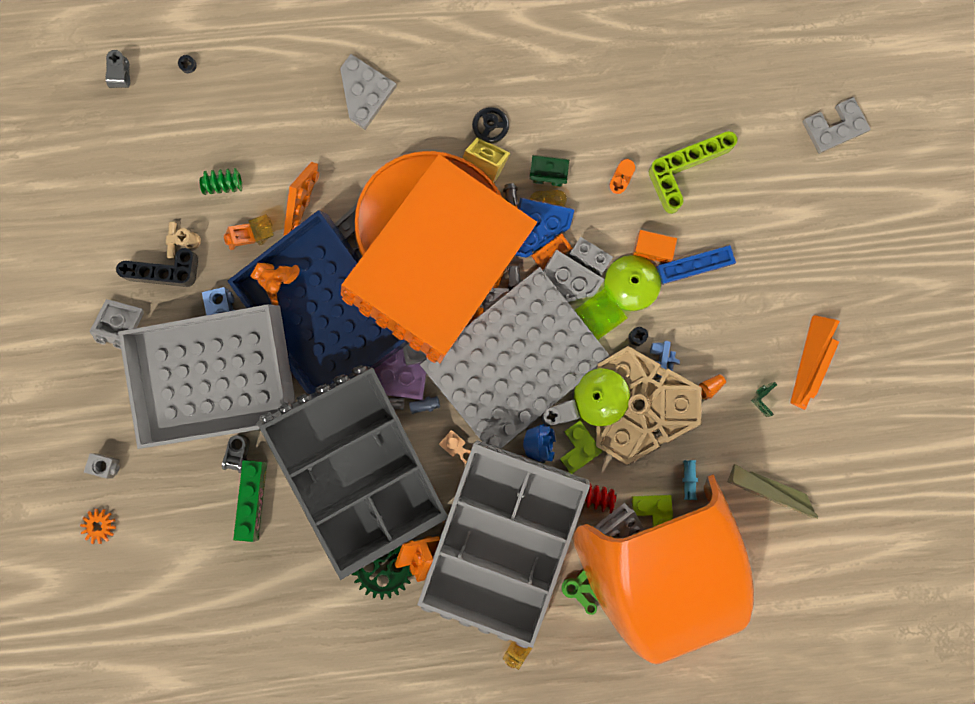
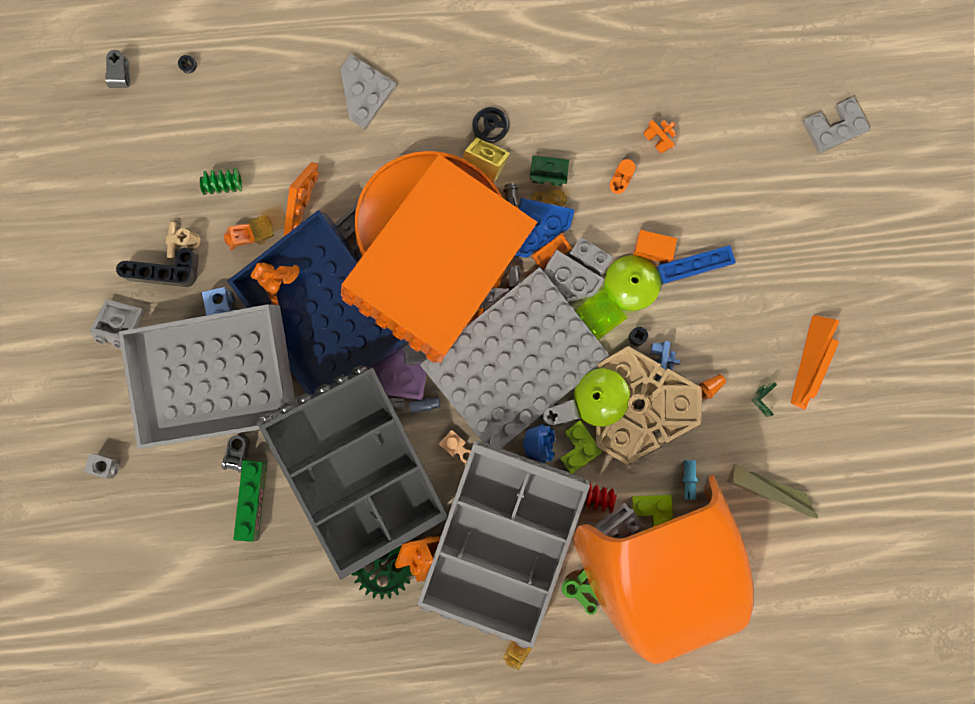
orange gear [80,509,116,544] -> none
lime beam [649,131,738,214] -> none
none -> orange hips [643,119,677,154]

